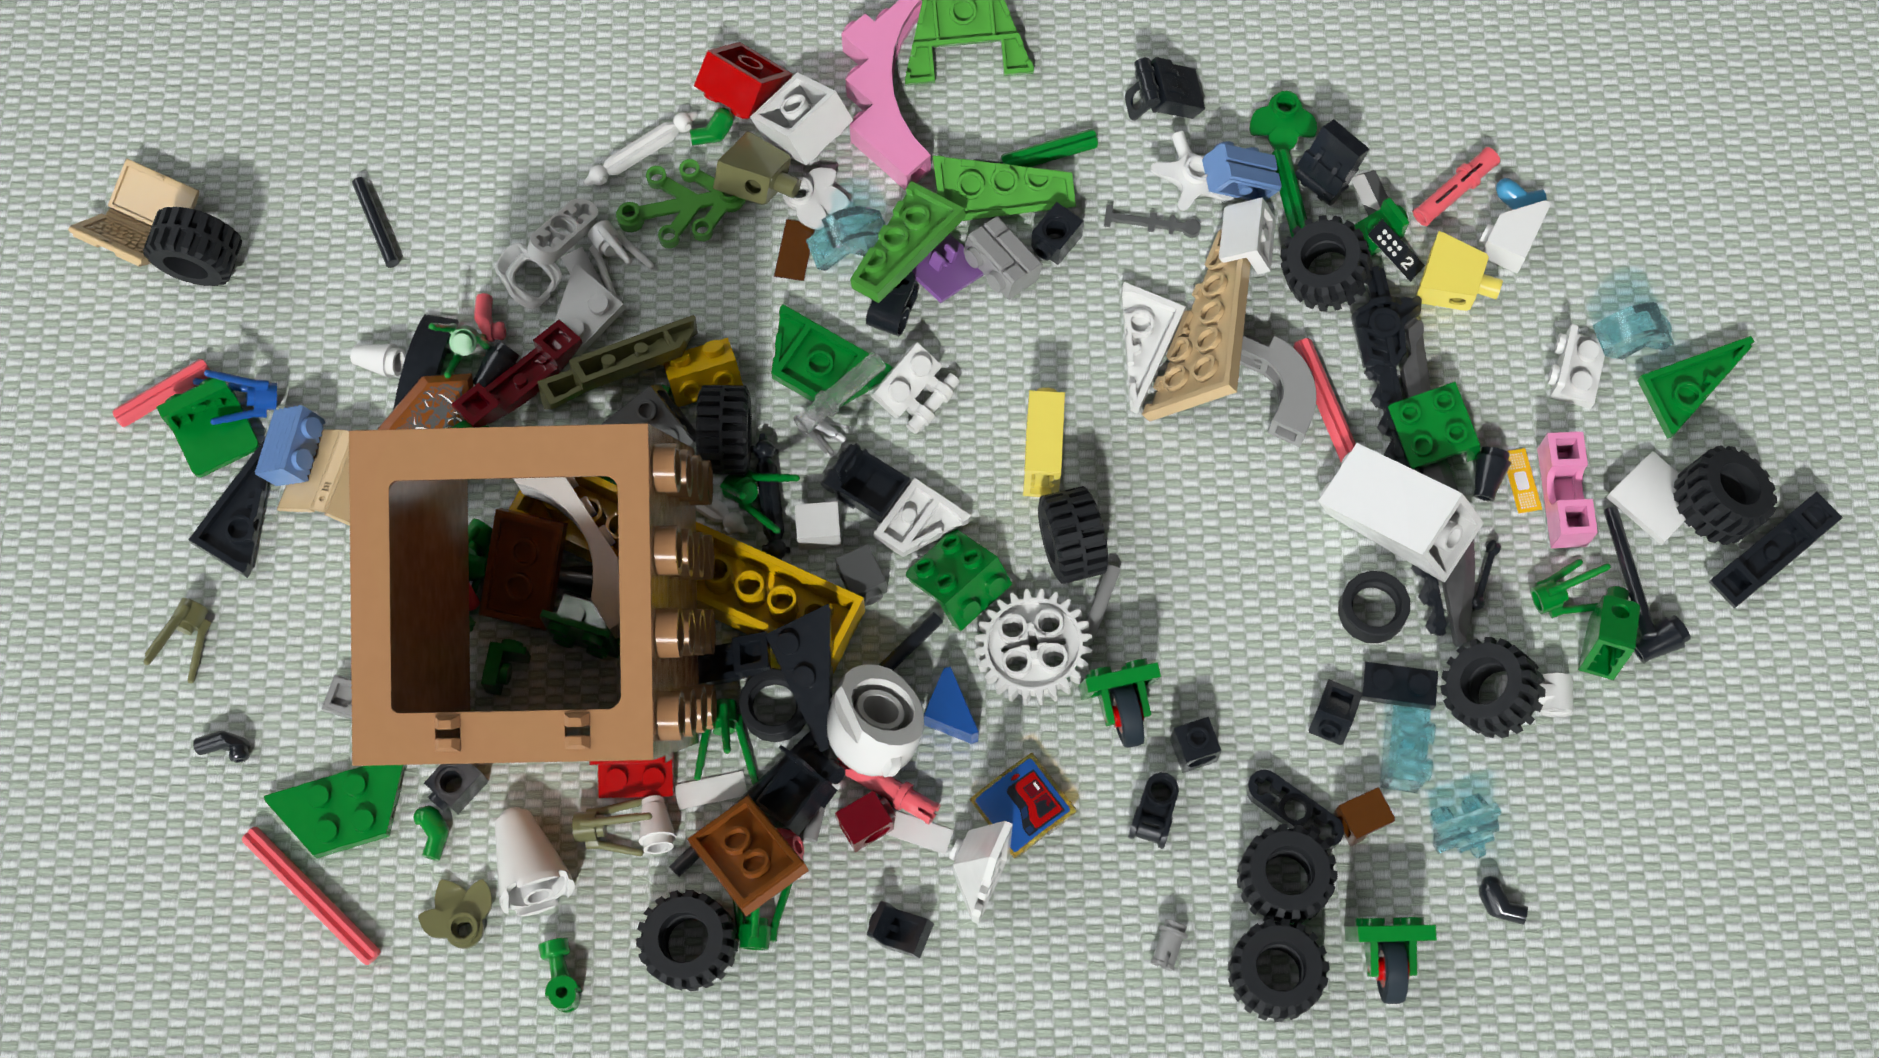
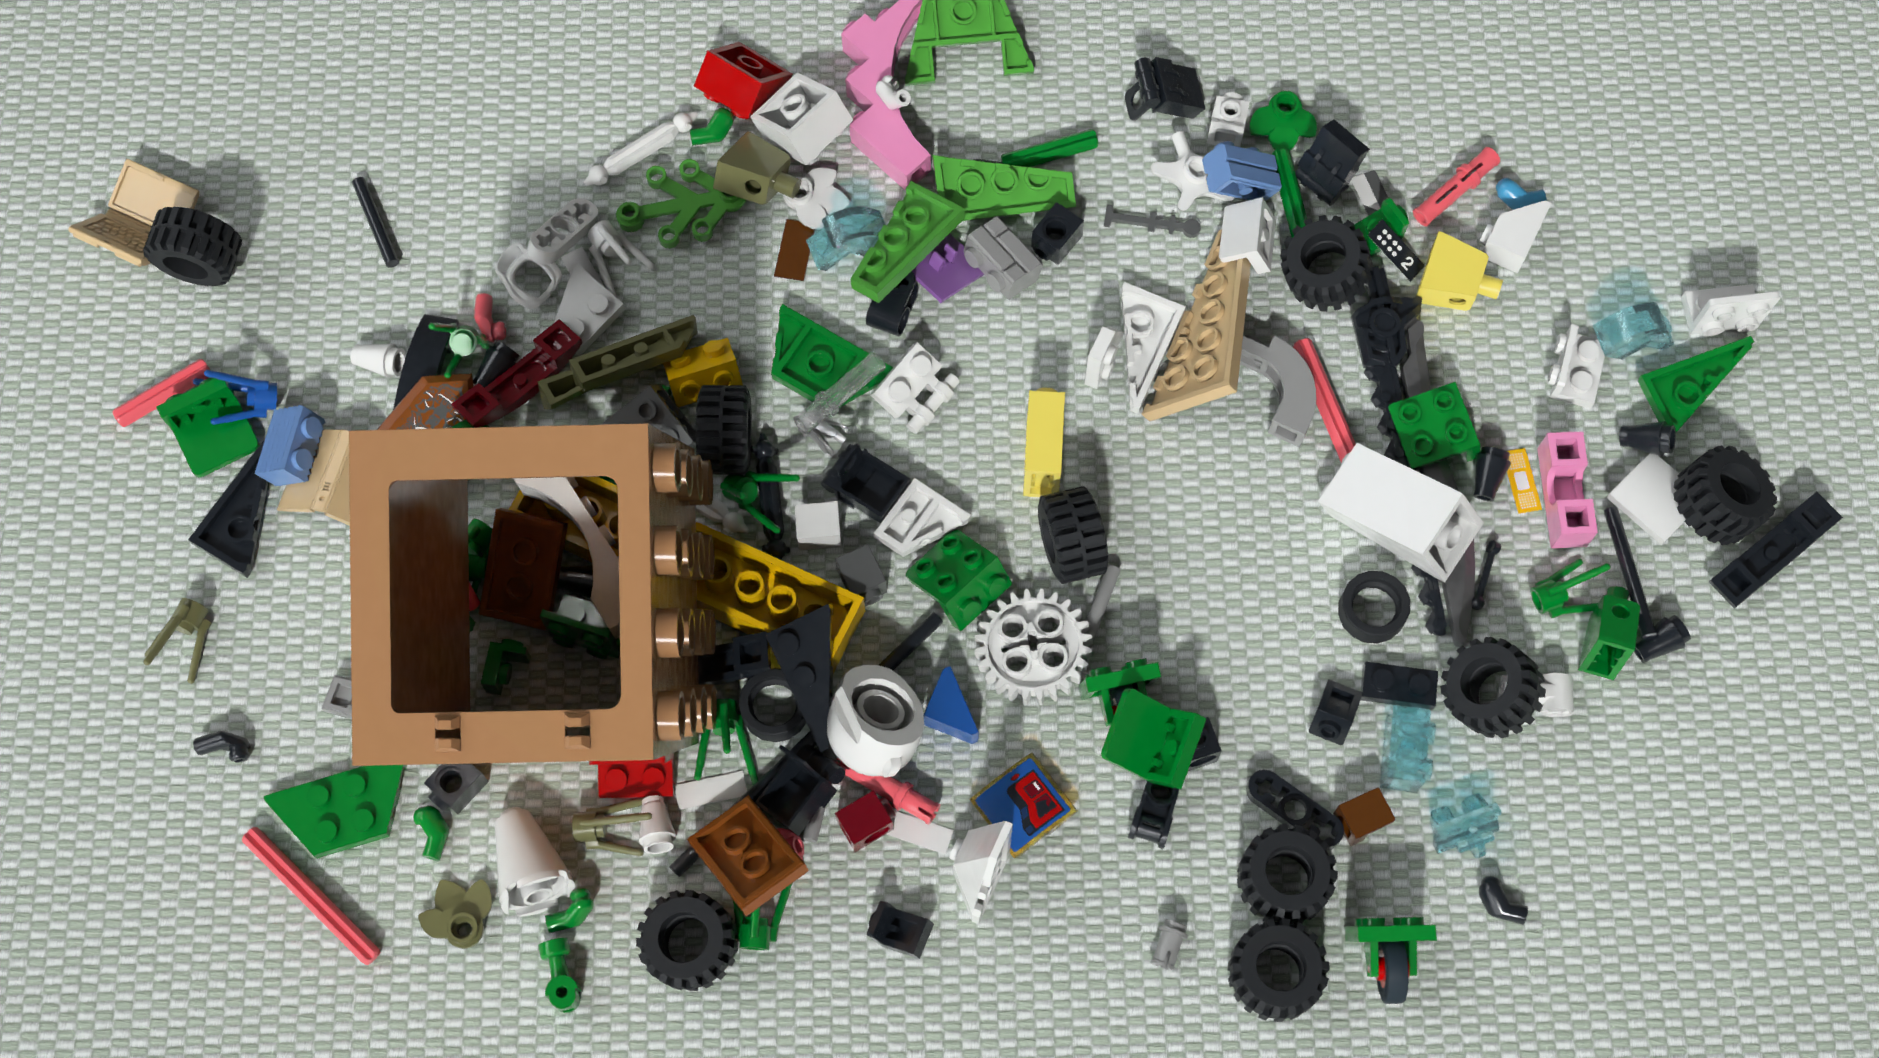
none -> green arm [545,888,594,934]
none -> white arm [876,75,911,110]
none -> white wing [1084,326,1124,389]
none -> green bracket [1101,688,1207,789]
none -> white brick [1207,92,1250,147]
none -> black cone [1619,421,1676,456]
none -> white bracket [1681,284,1780,336]

